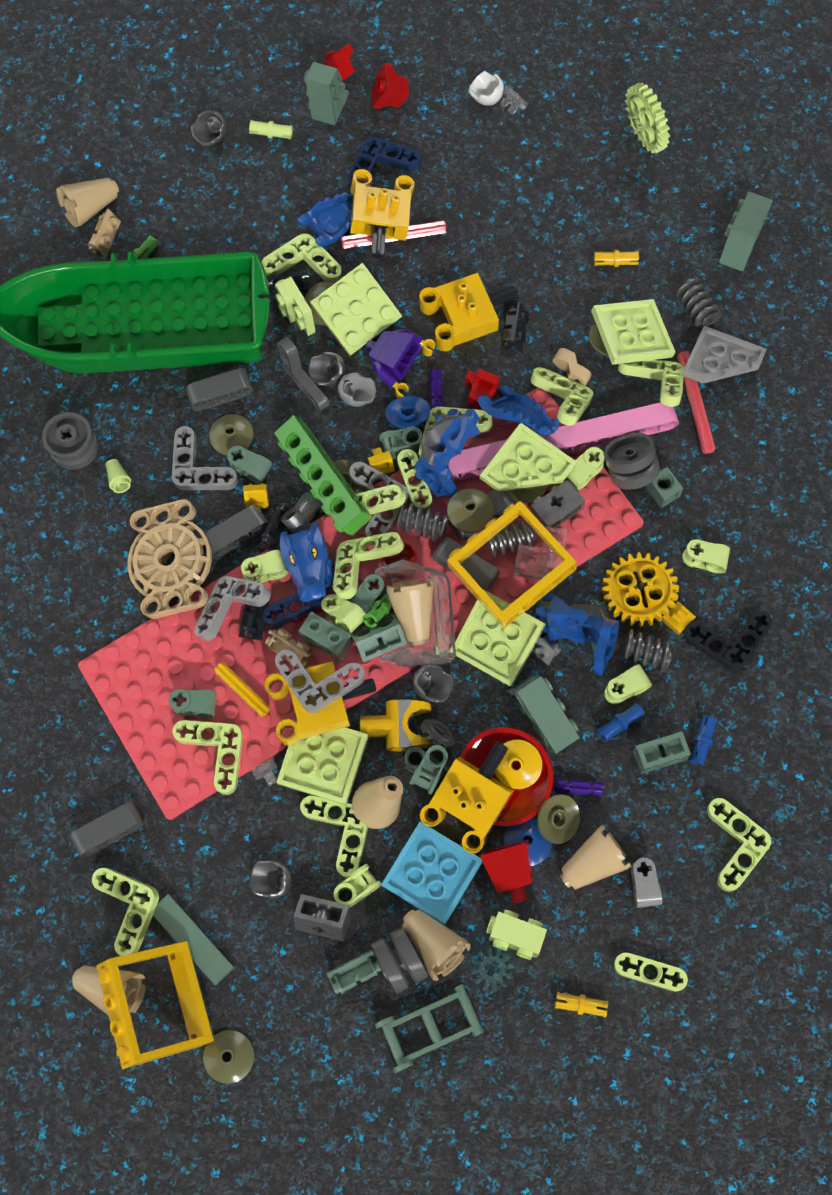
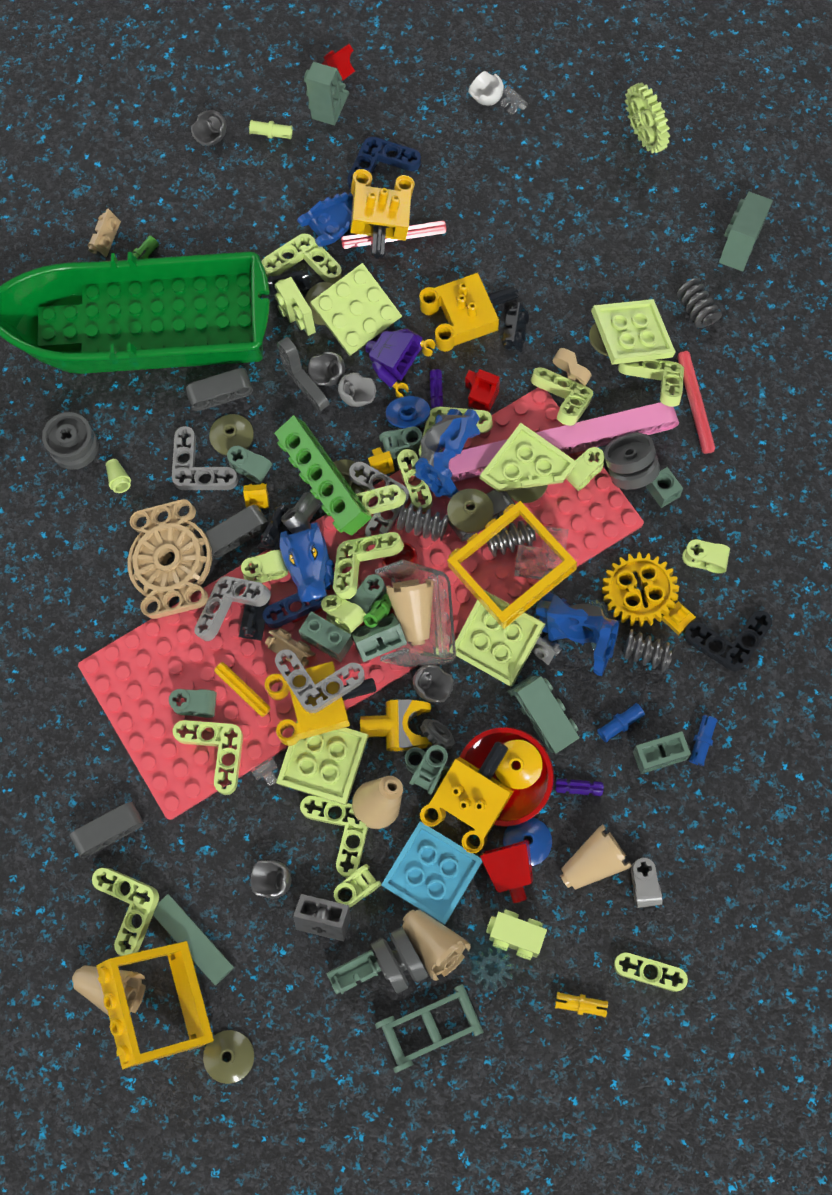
tan cone [56,178,119,227] -> none
red brick [371,63,409,110] -> none
dark grey beam [432,537,500,591] -> none
blue animal [478,385,559,437] -> none
flat silver brick [530,480,585,532] -> none
olive dish [538,794,580,844] -> none
yellow pin [594,250,639,267] -> none
yellowish green piece [604,664,652,704] -> none
light grey plate [682,326,767,383] -> none
yellowish green beam [707,798,771,892] -> none

